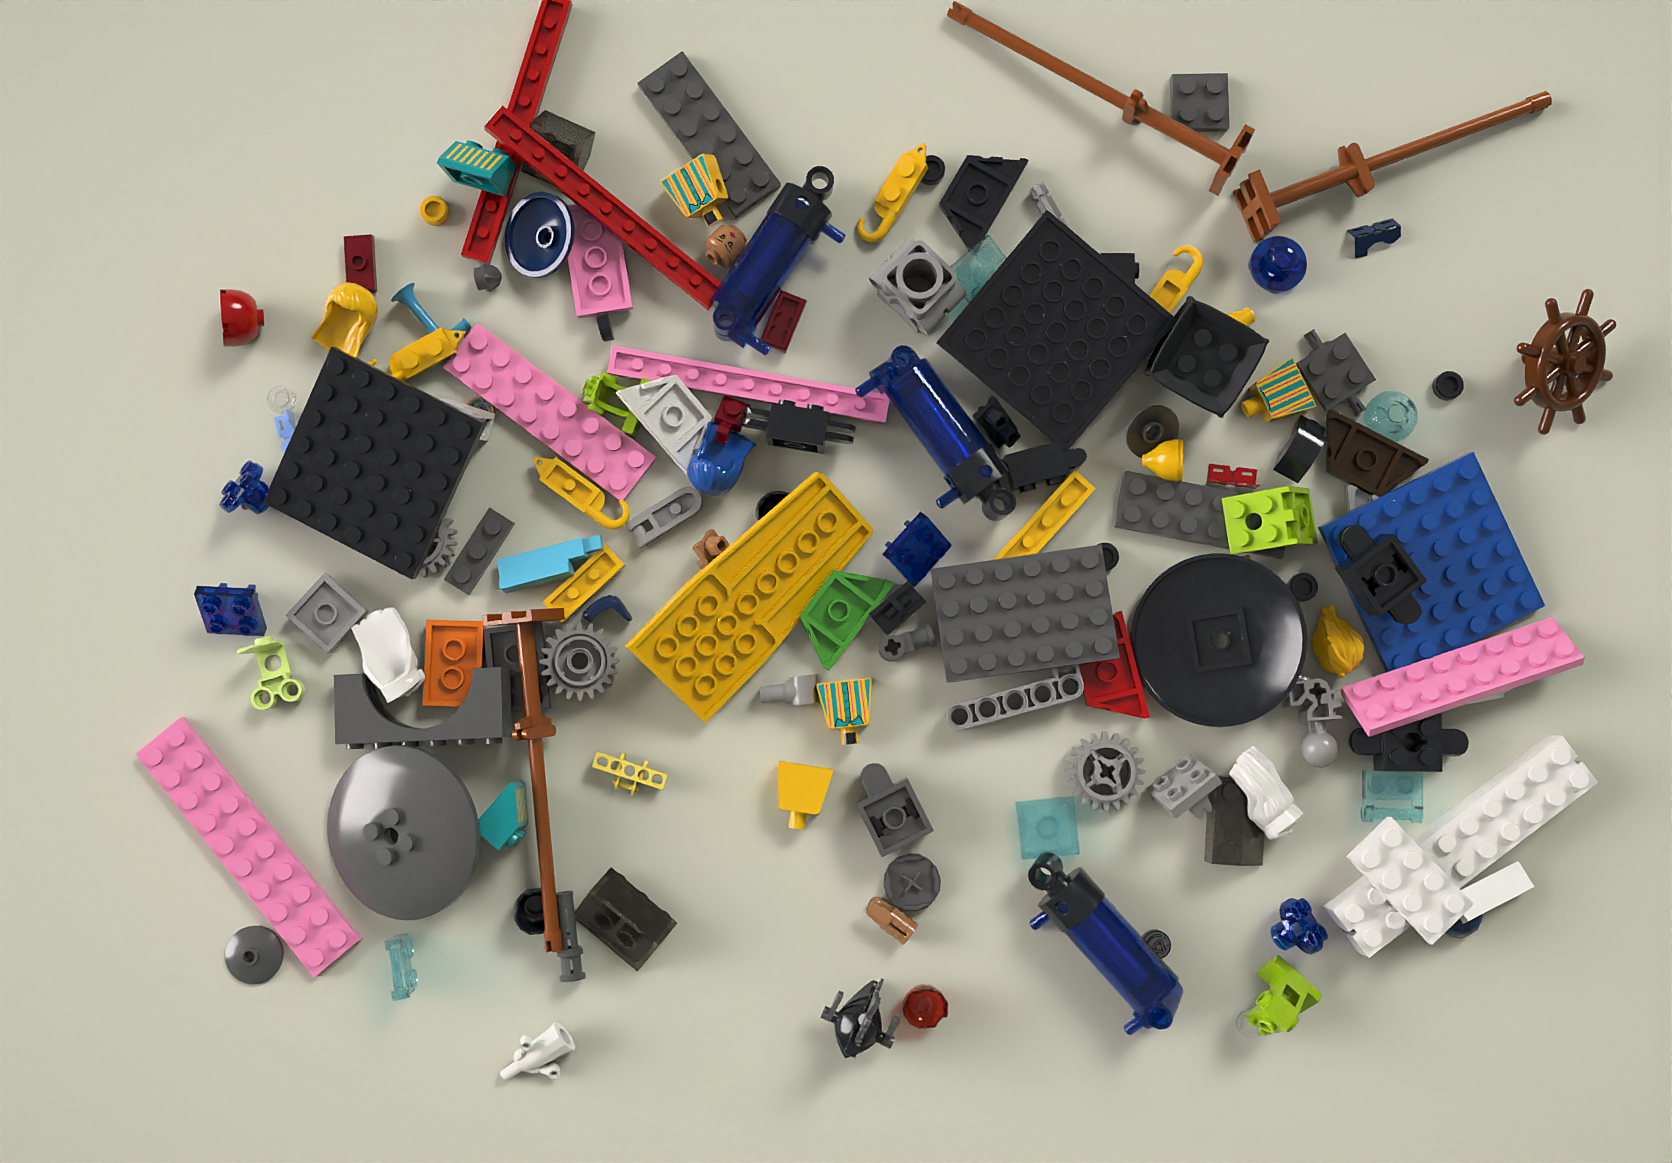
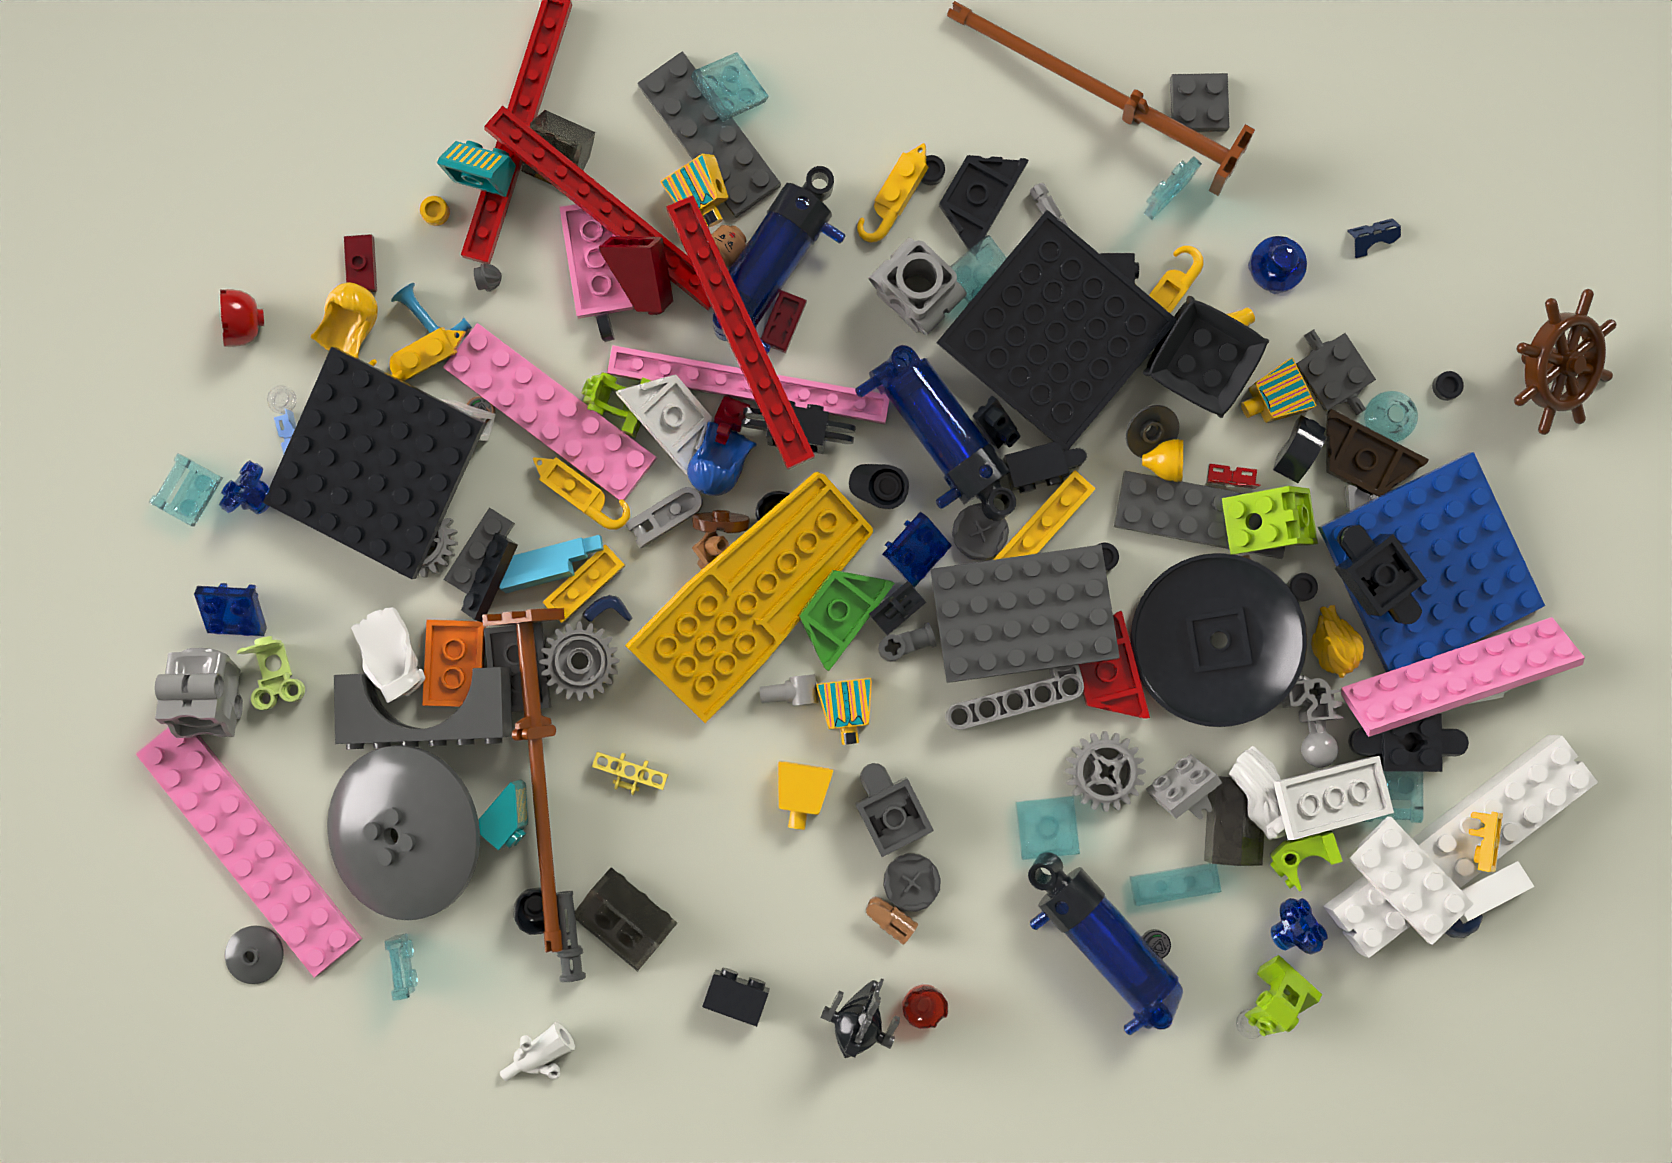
light grey plate [285,573,369,654] -> none
dark blue dish [505,192,575,278] -> none
dark orange piece [1233,91,1552,242] -> none
none -> clear light blue plate [149,453,223,527]
none -> light grey piece [155,648,243,738]
none -> black plate [461,533,518,622]
none -> dark red slope [599,236,674,315]
none -> red plate [666,195,815,469]
none -> clear light blue plate [691,52,769,122]
none -> reddish brown plate [692,510,750,533]
none -> black brick [702,967,770,1027]
none -> black piece [849,464,909,509]
none -> dark grey tile [952,503,1009,560]
none -> clear light blue plate [1129,862,1221,906]
none -> clear light blue plate [1144,156,1202,220]
none -> lime tile [1270,830,1343,891]
none -> white plate [1273,756,1394,840]
none -> yellow plate [1469,812,1503,872]

